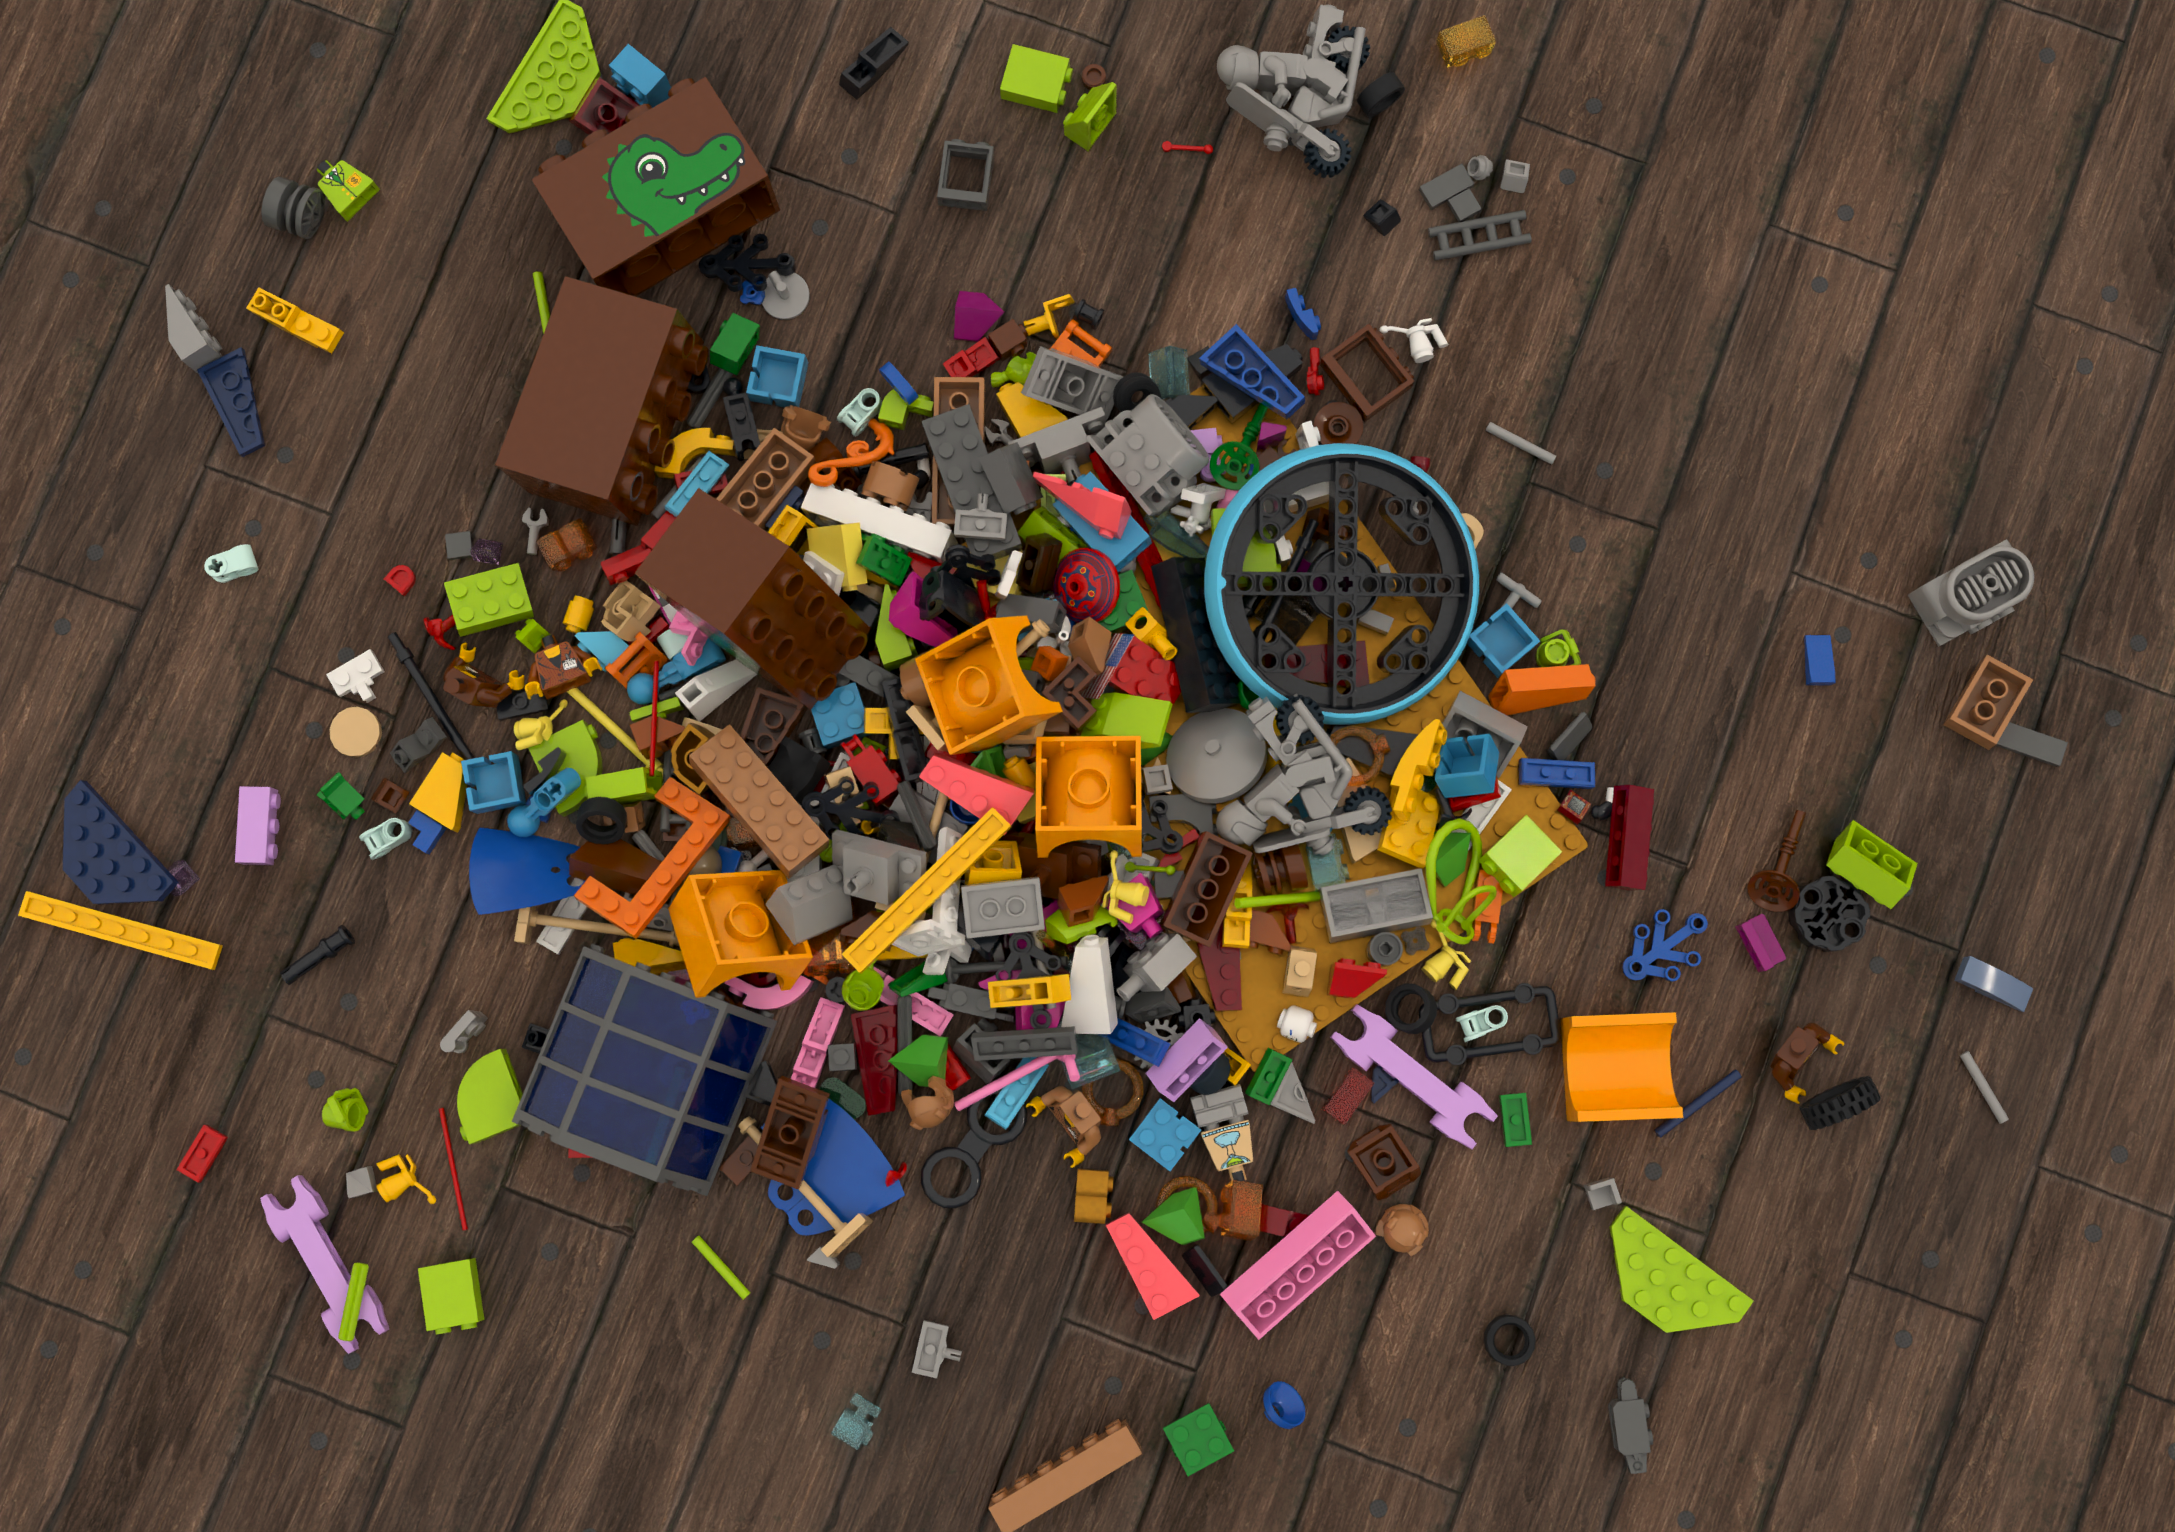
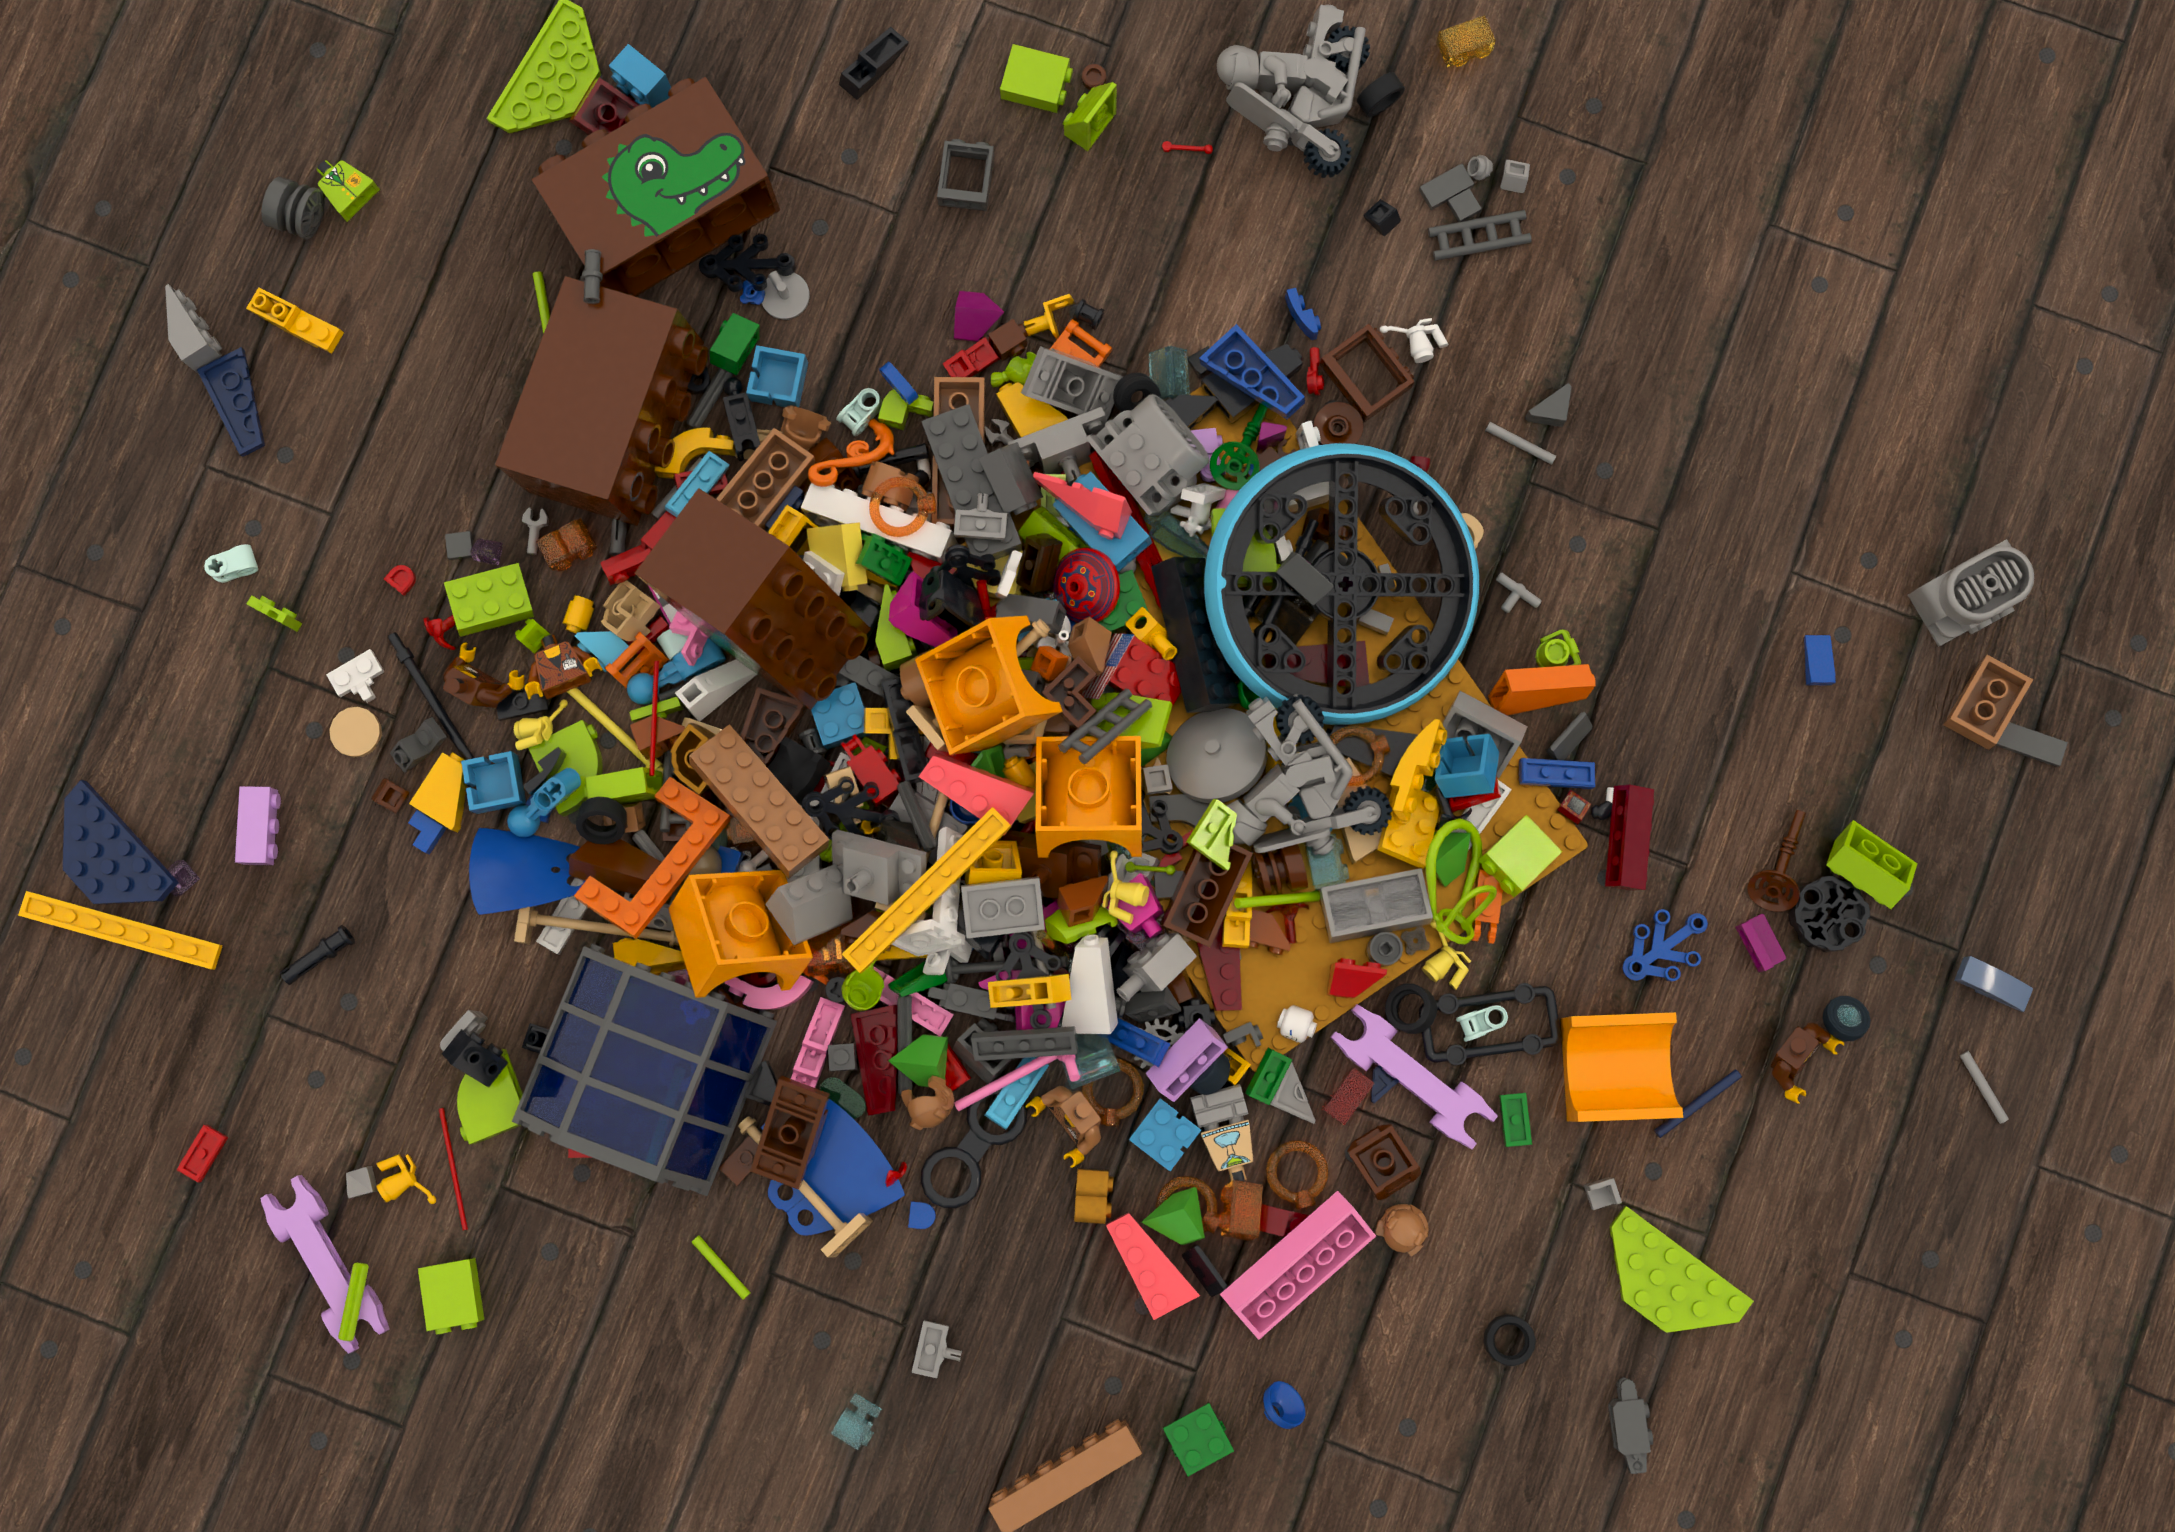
green piece [316,772,365,820] -> none
lime piece [322,1088,369,1131] -> none
light aqua piece [359,818,413,860] -> none
light grey slope [807,1245,840,1269] -> none
tan torso [1282,945,1317,997] -> none
dark azure piece [1467,603,1540,678] -> none
black tyre [1799,1076,1881,1130] -> none
none -> lime wing [247,595,302,632]
none -> black brick [442,1029,508,1087]
none -> dark grey pin [582,249,603,304]
none -> clear orange piece [869,477,936,537]
none -> blue tile [908,1201,936,1229]
none -> dark grey bar [1058,688,1152,764]
none -> lime wing [1186,799,1237,870]
none -> dark grey bracket [1222,1022,1263,1047]
none -> clear orange piece [1266,1140,1328,1210]
none -> dark grey slope [1276,552,1334,605]
none -> dark grey slope [1525,383,1571,427]
none -> black wheel [1822,996,1871,1041]

